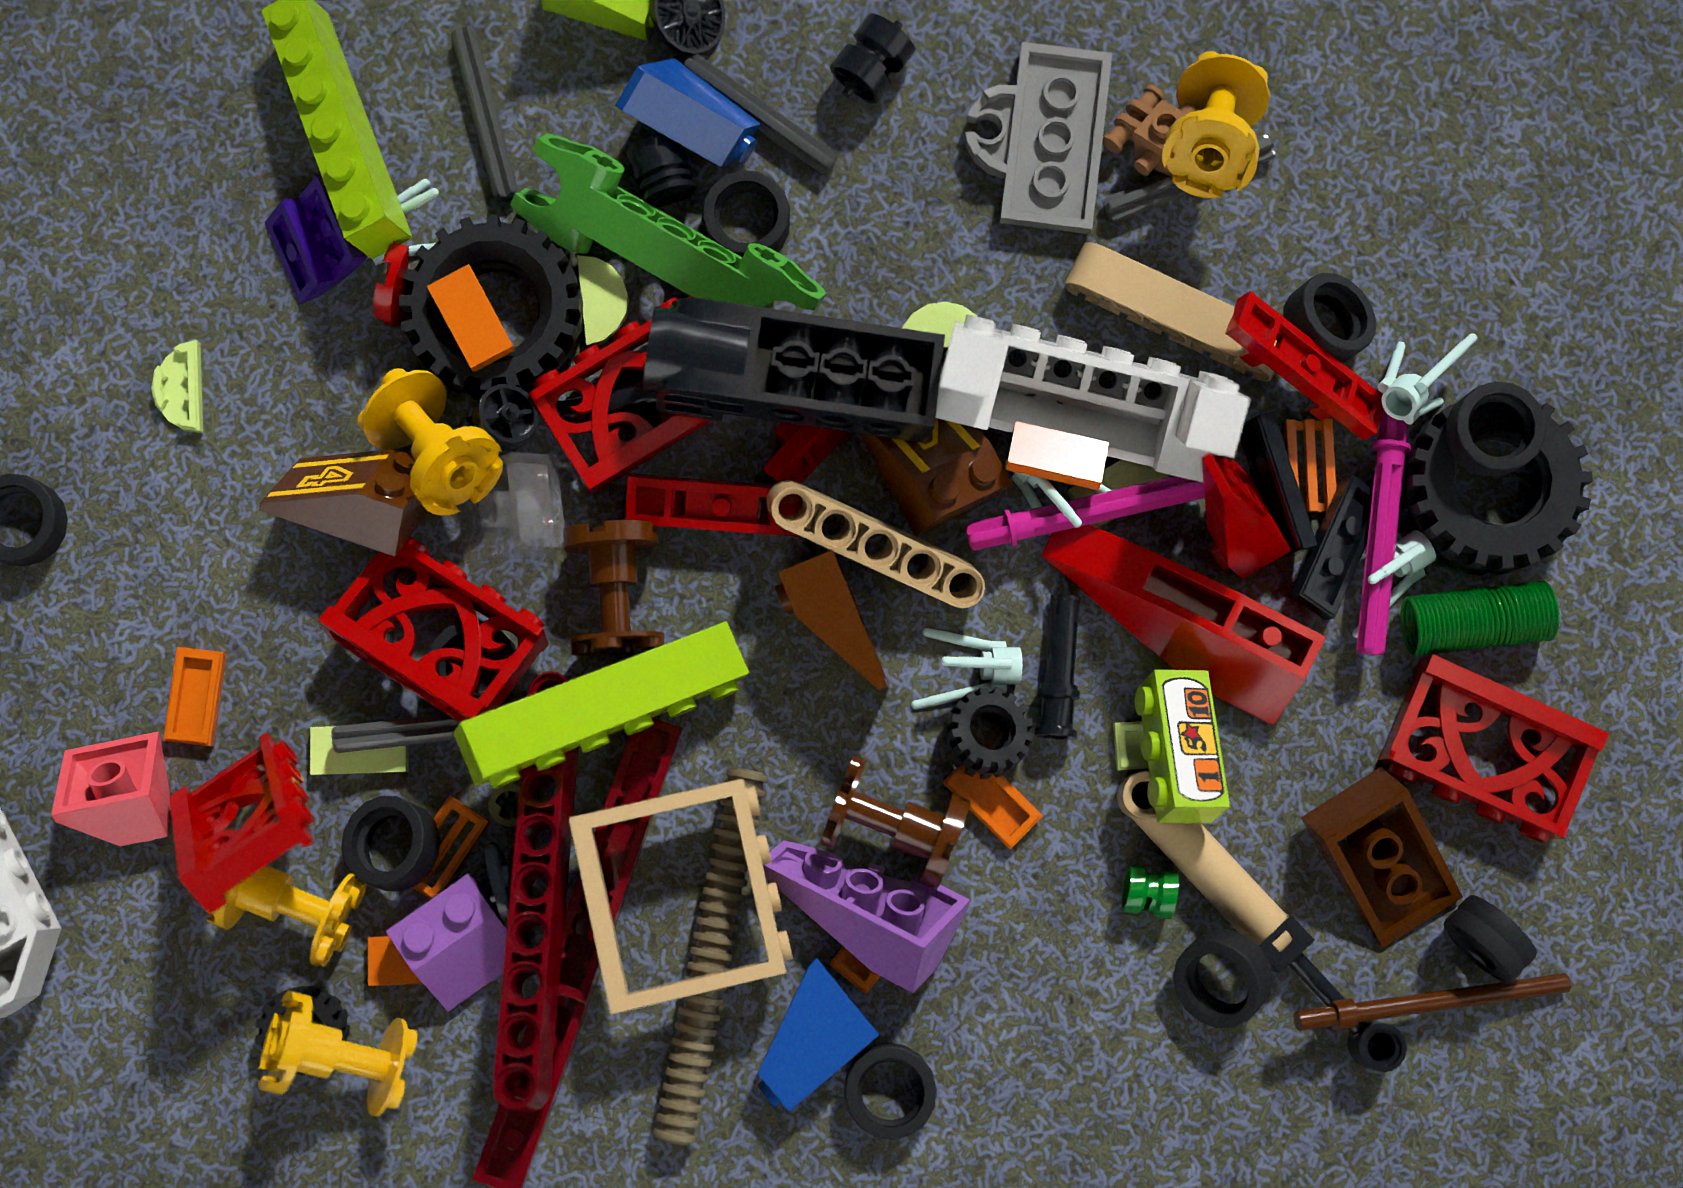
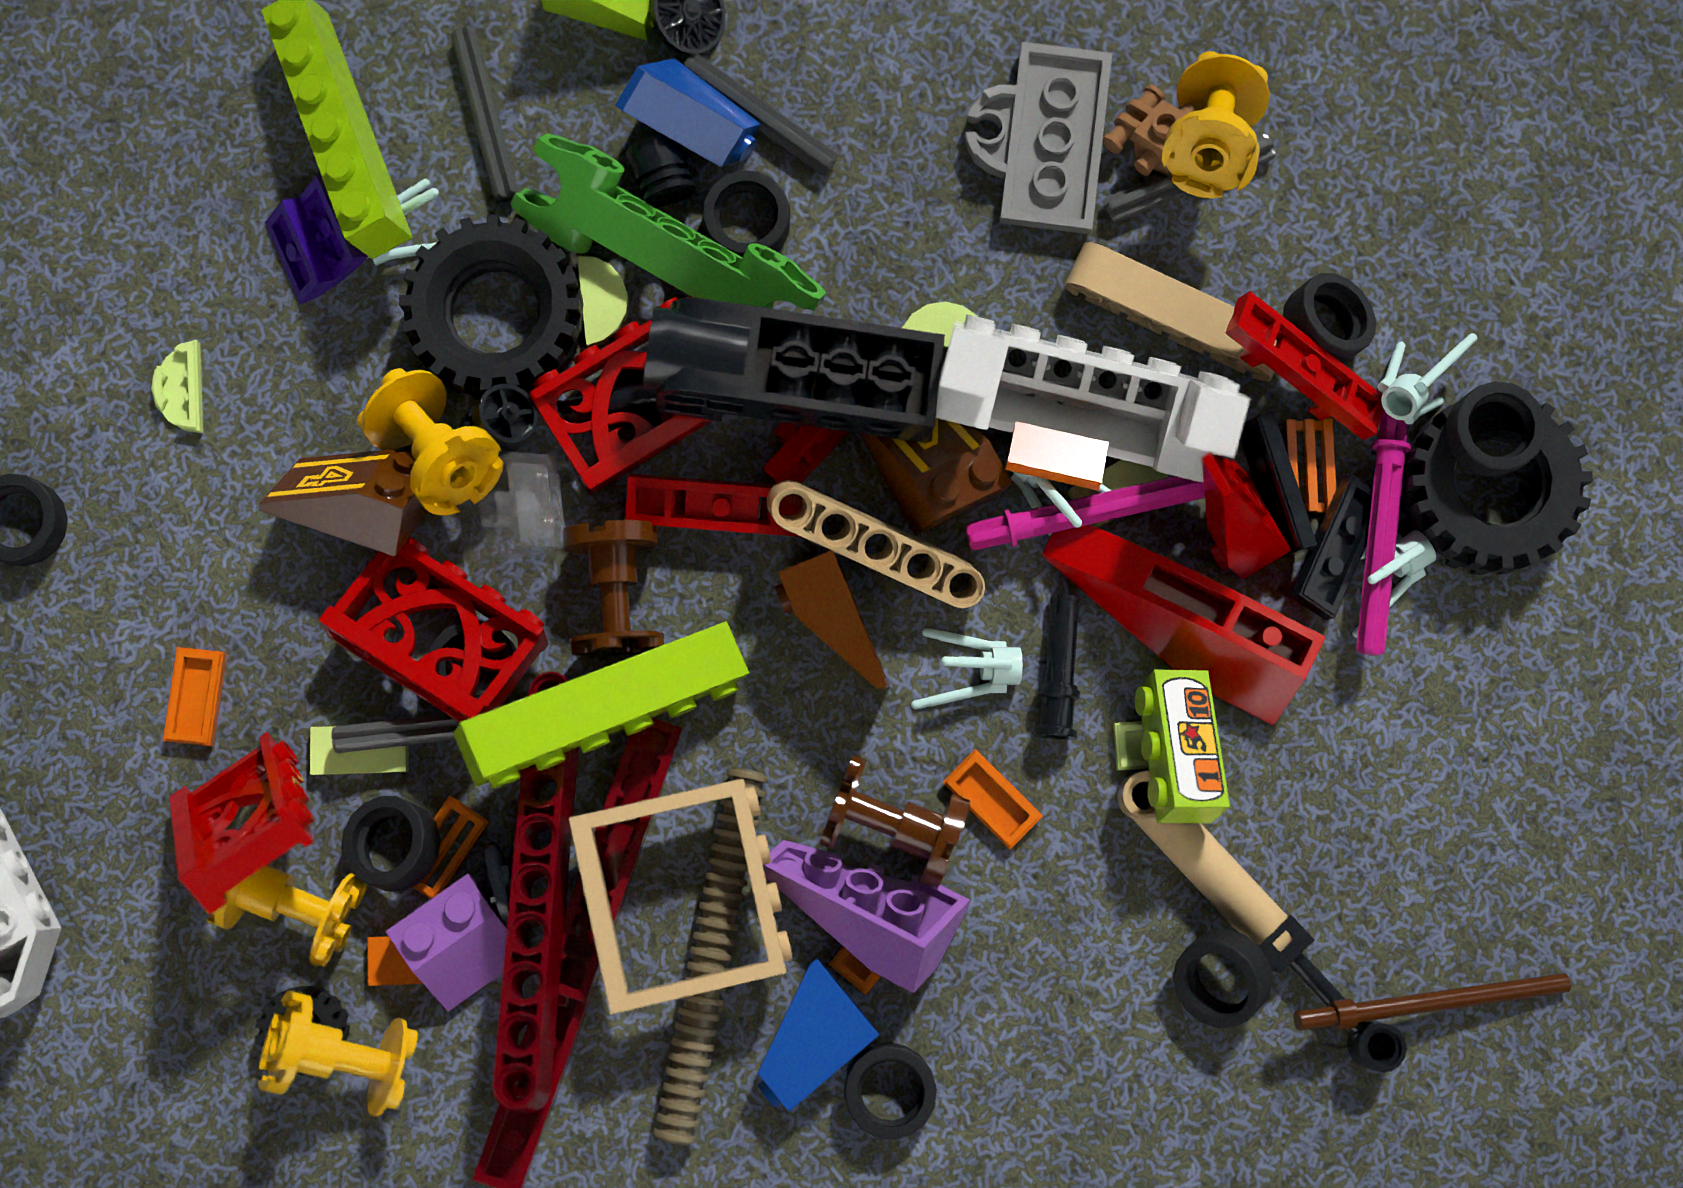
coral slope [51,731,171,846] -> none
red tile [373,241,409,327] -> none
orange tile [427,264,516,372] -> none
olive bush [488,784,520,827] -> none
black wheel [830,13,915,104] -> none
black tyre [942,687,1034,779] -> none
green wheel [1121,865,1179,920] -> none
reddish brown slope [1301,767,1463,948] -> none
red fence [1377,654,1609,844] -> none
green piece [1401,580,1560,656] -> none
black tyre [1443,895,1537,983] -> none

